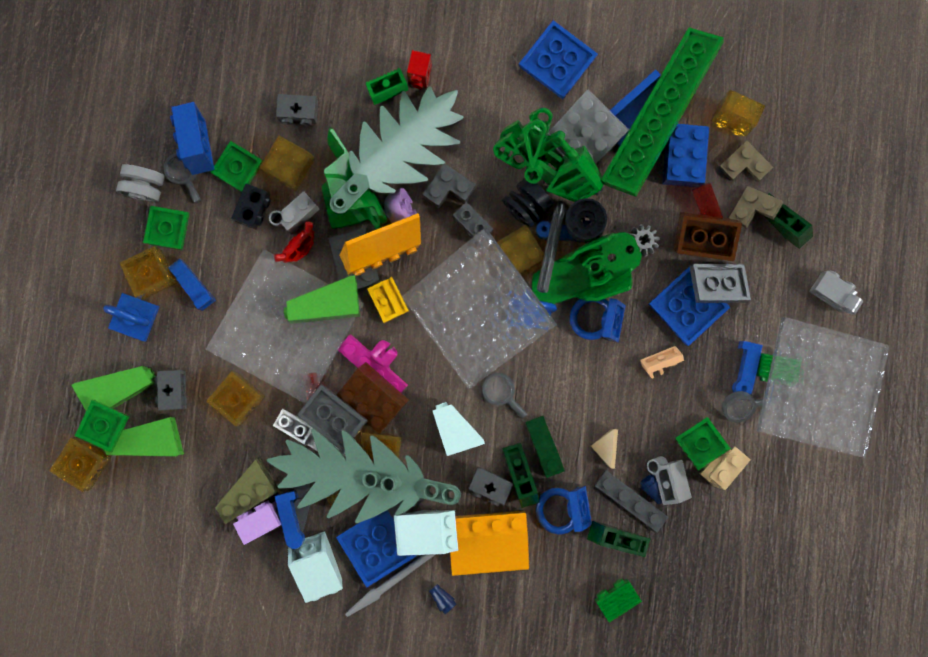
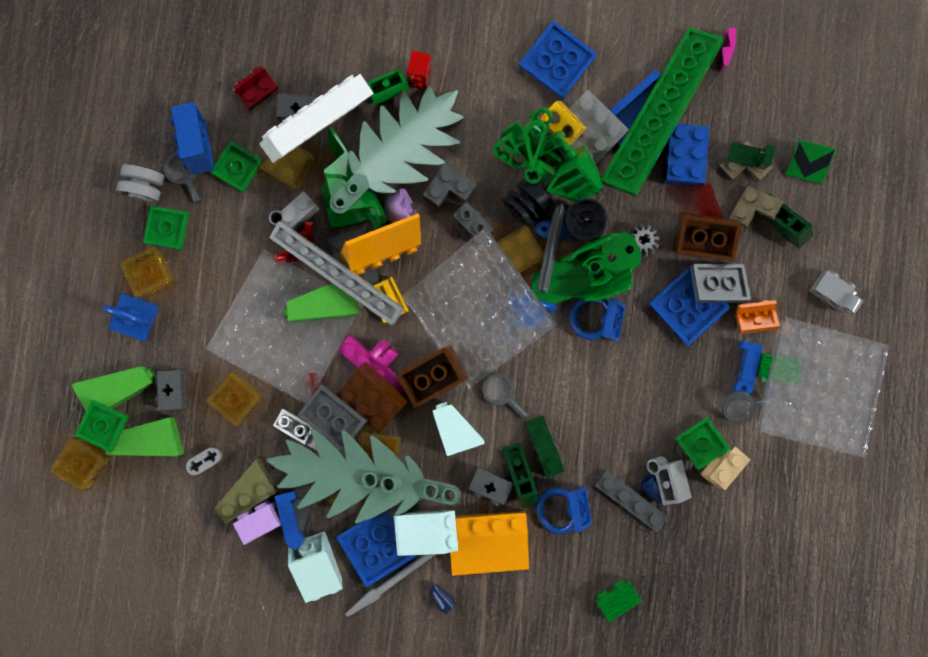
blue leg [168,258,216,311] -> none
black brick [231,183,271,230] -> none
dark green slope [587,521,651,557] -> none
tan slope [591,429,618,469] -> none
light nougat plate [640,346,684,379] -> none
clear yellow brick [711,90,765,136] -> none
none -> light grey beam [186,447,222,475]
none -> dark red bracket [232,66,279,111]
none -> white brick [259,74,374,163]
none -> light grey plate [269,221,405,325]
none -> reddish brown brick [396,344,469,408]
none -> yellow brick [540,101,587,145]
none -> dark pink slope [718,28,736,72]
none -> dark green bracket [727,142,775,170]
none -> orange bracket [735,300,780,334]
none -> green piece [785,139,837,184]

